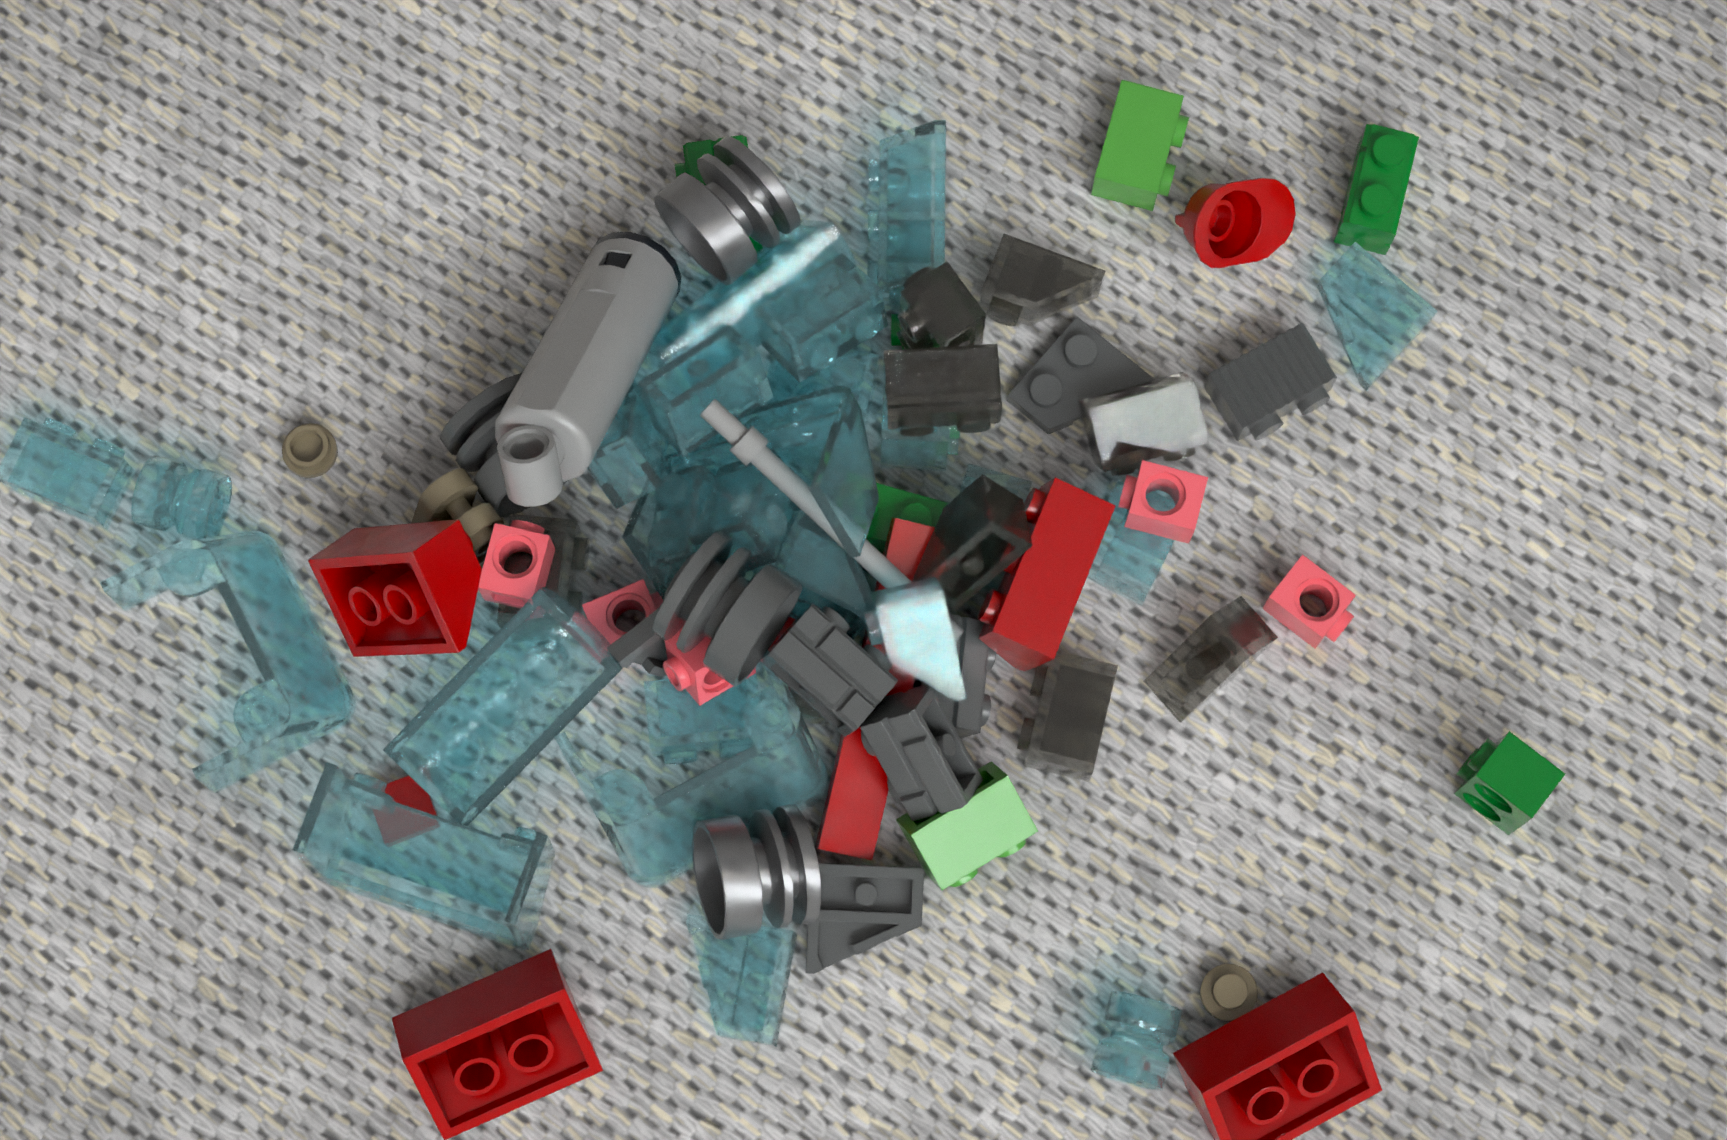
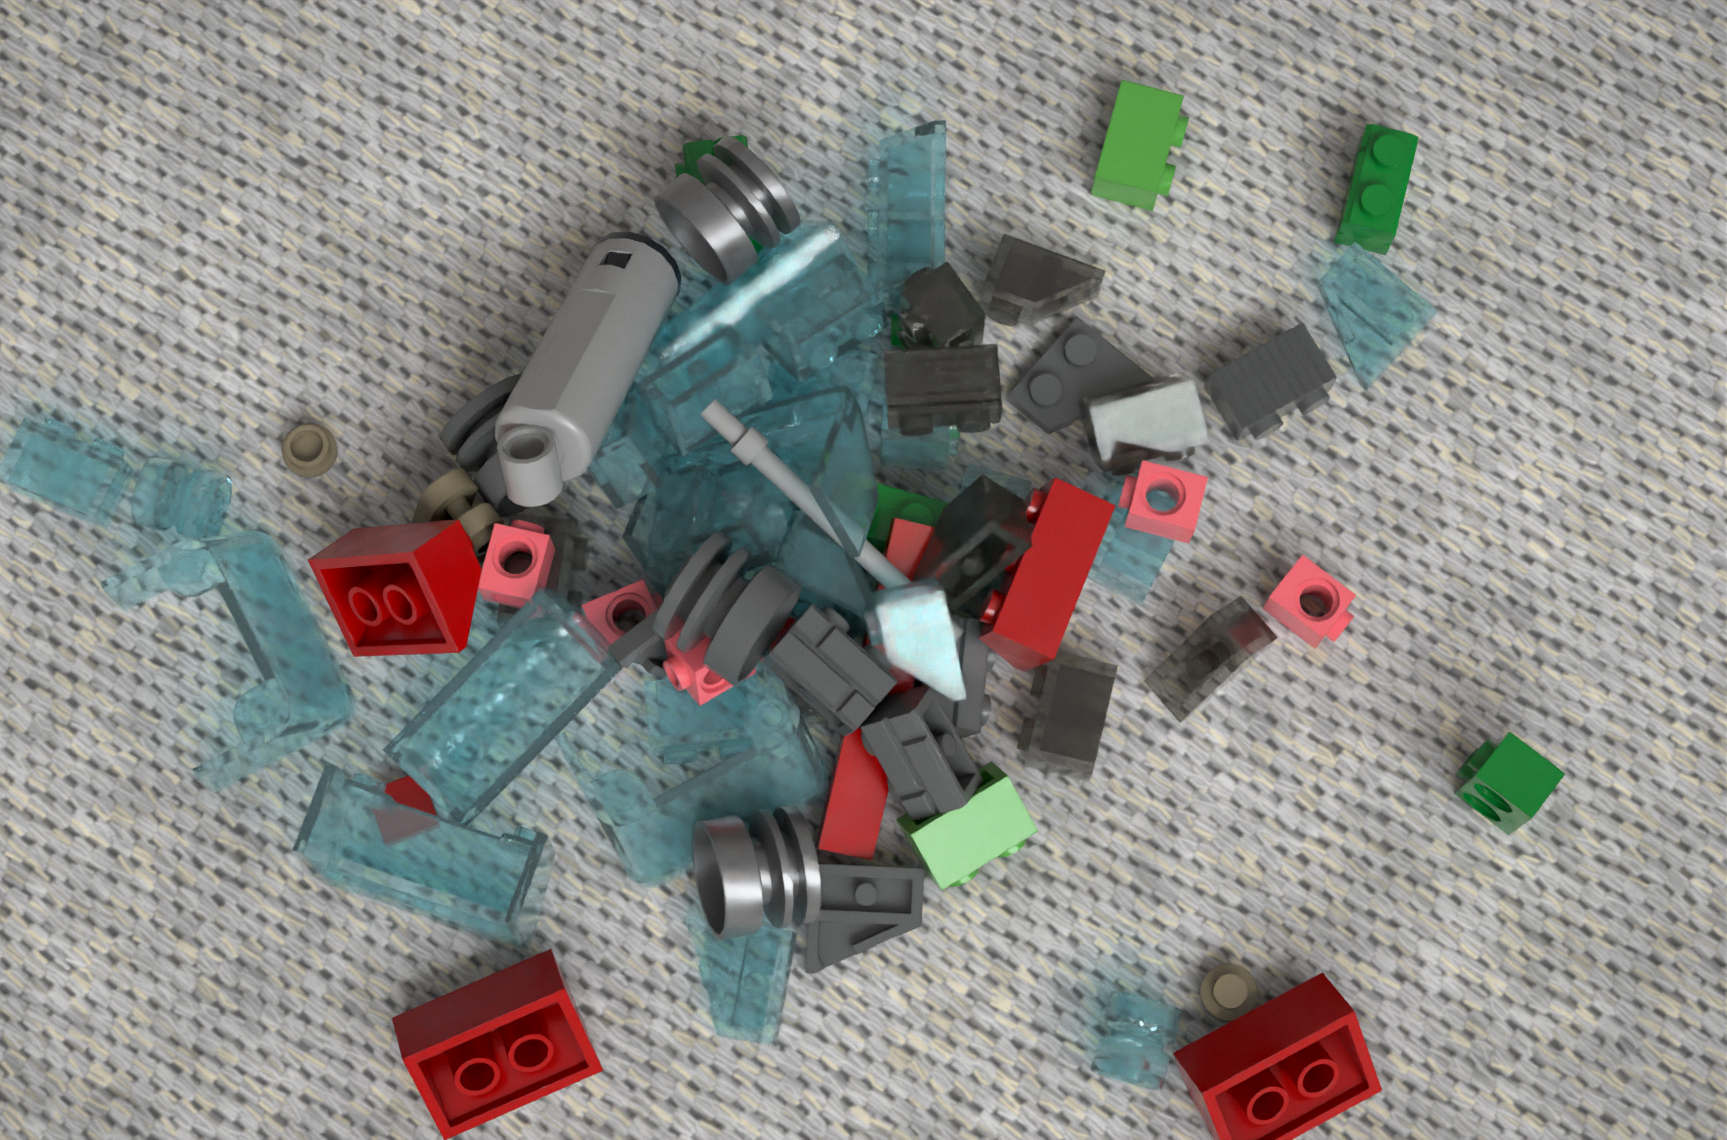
red piece [1175,178,1296,268] -> none

